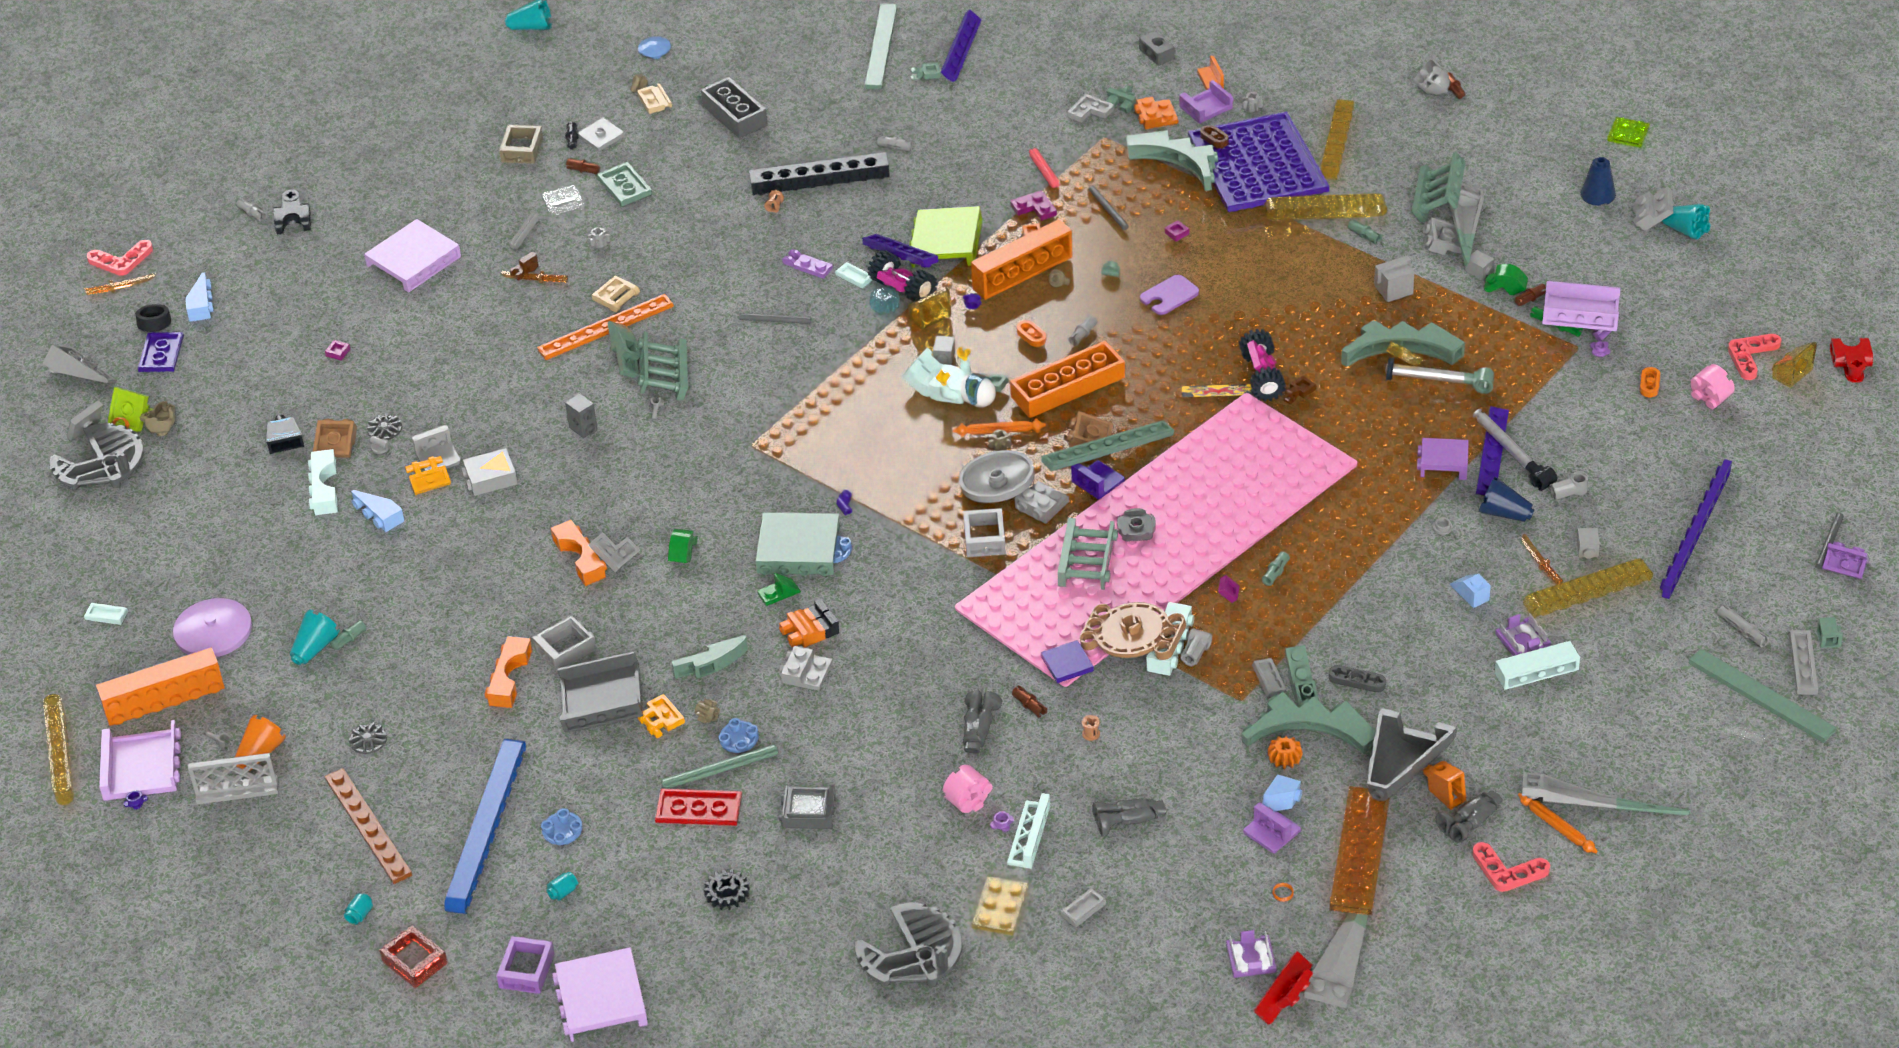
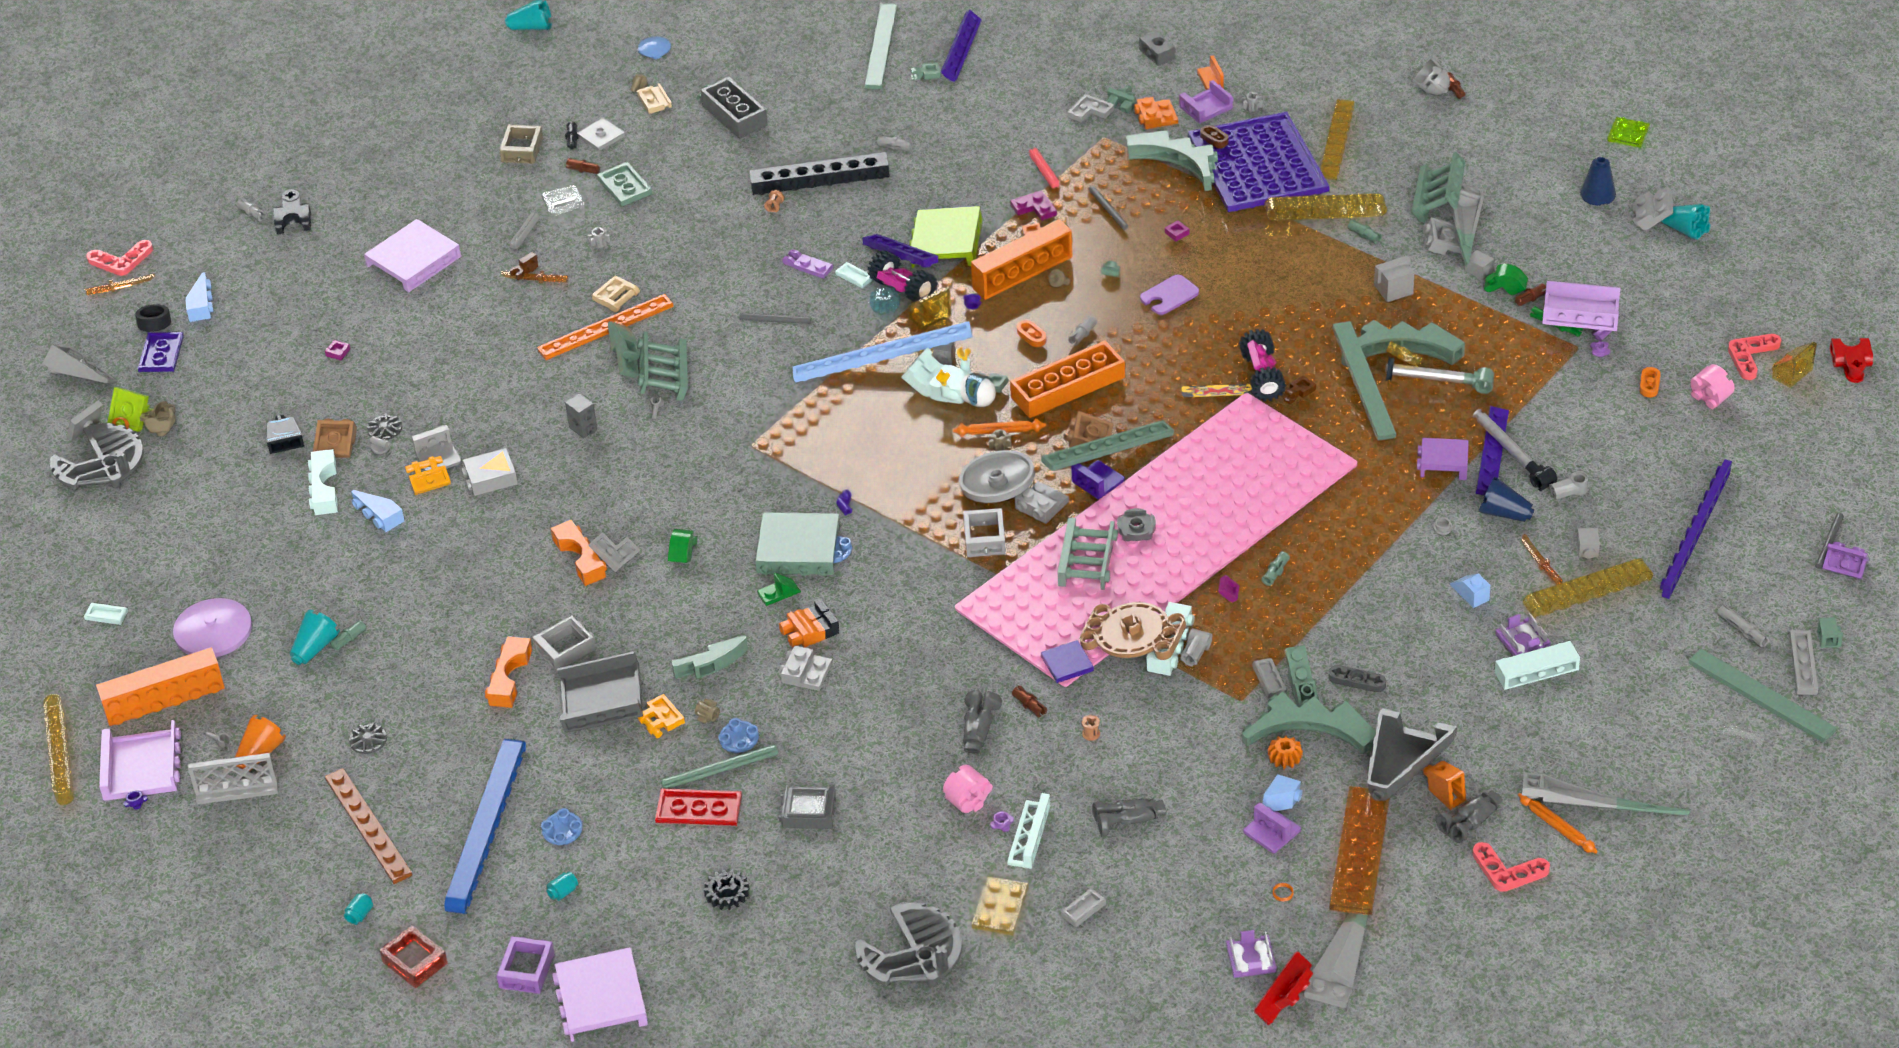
none -> light blue plate [793,321,972,383]
none -> sand green tile [1332,321,1396,441]

